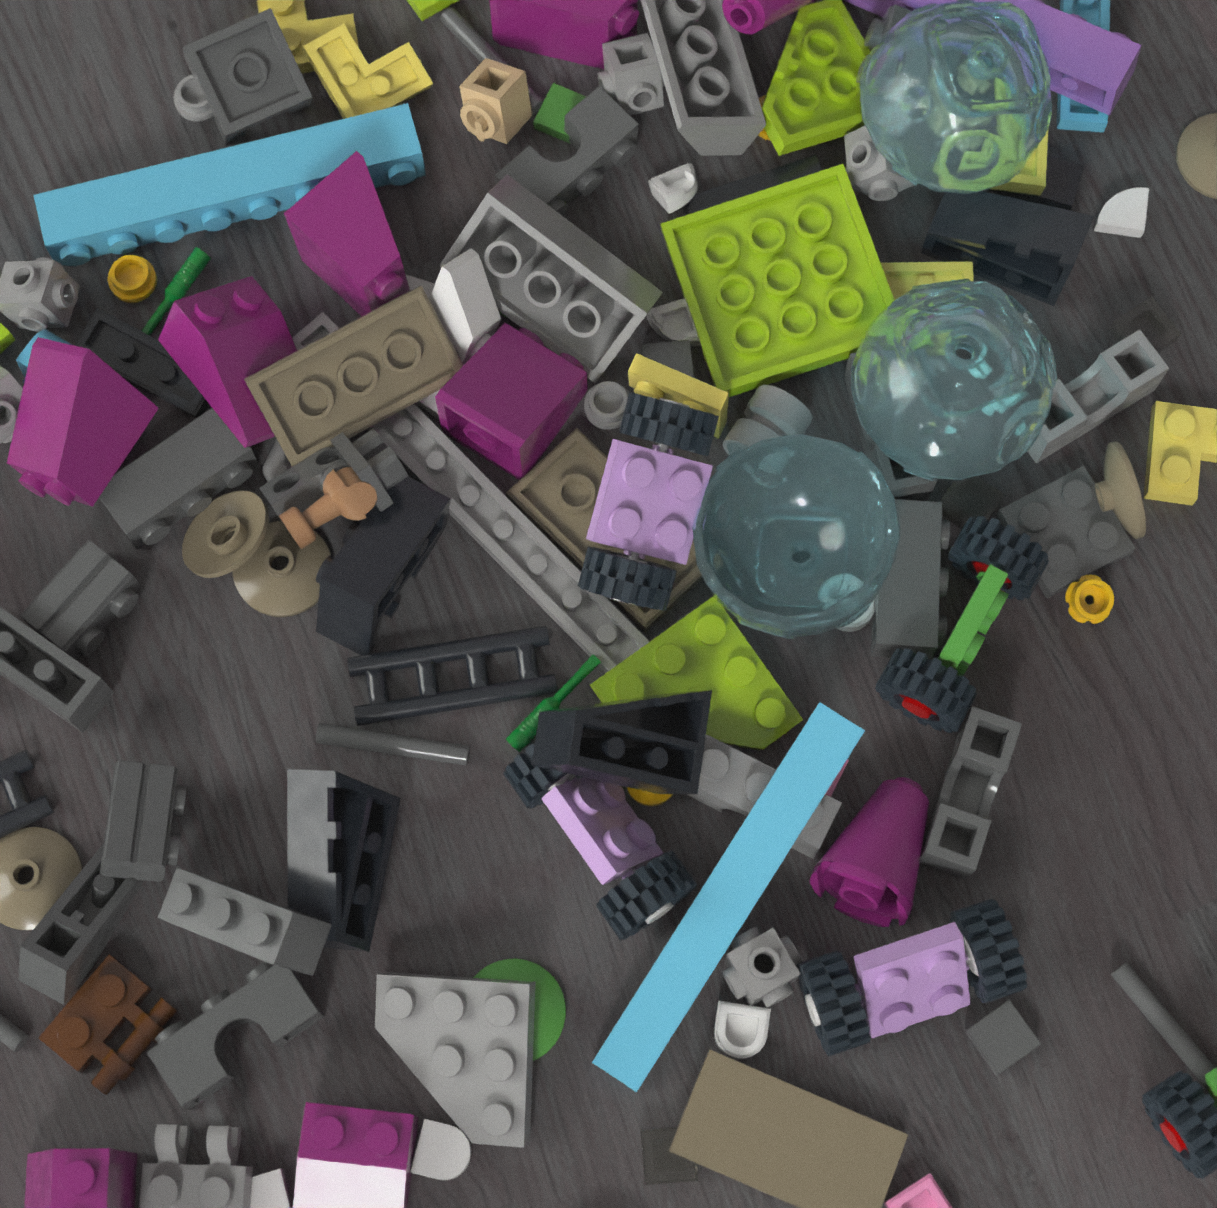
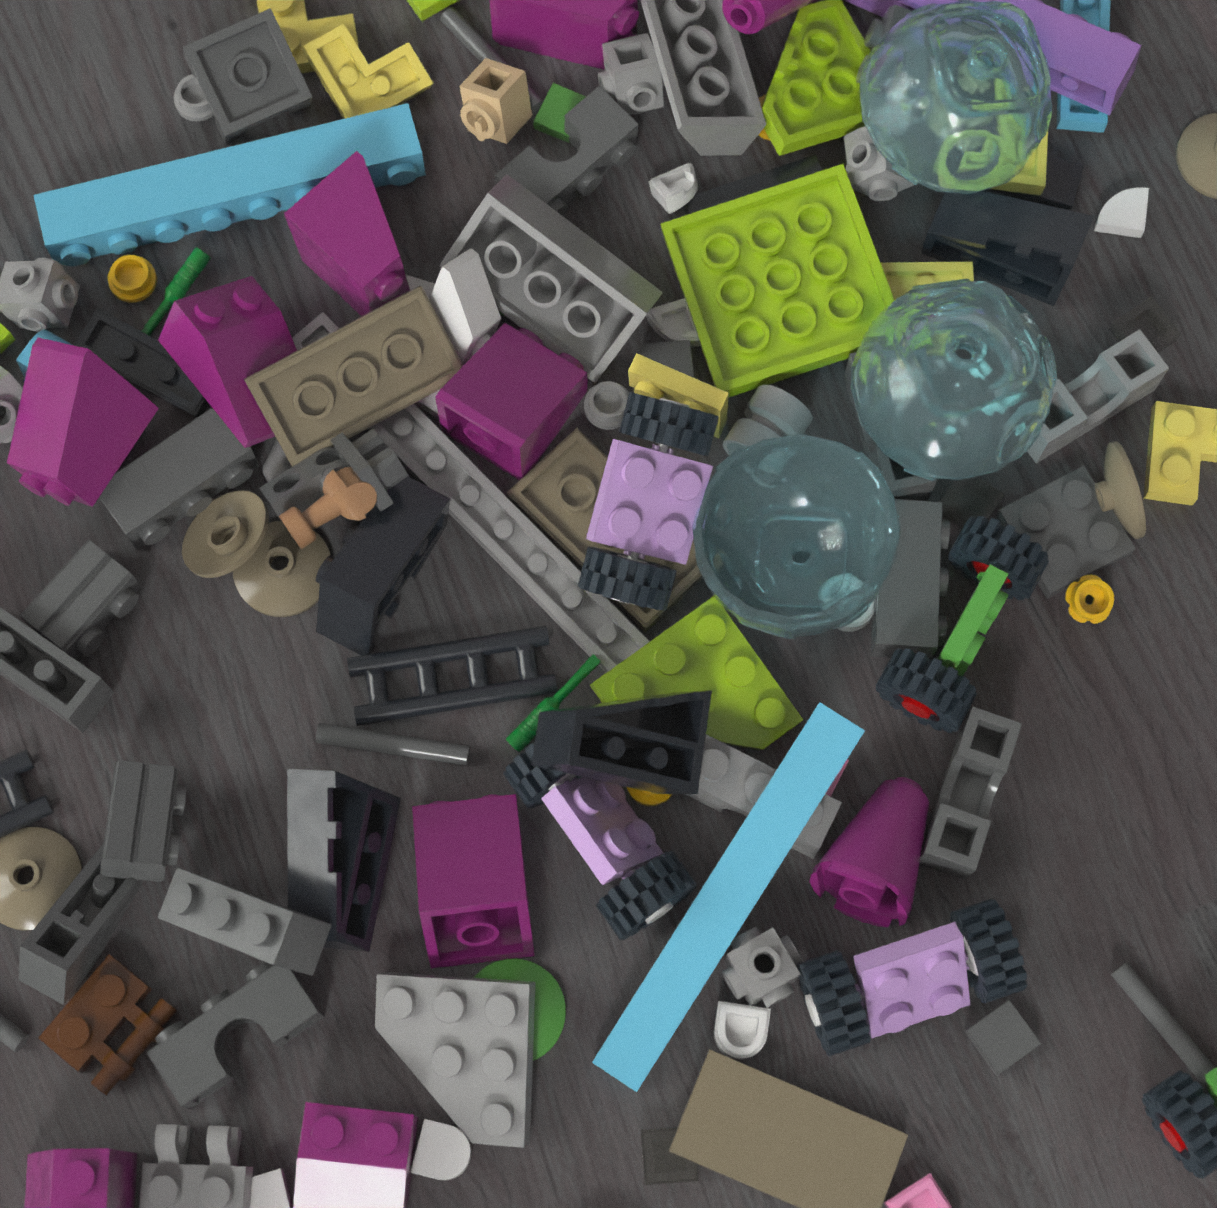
none -> magenta slope [412,794,535,969]

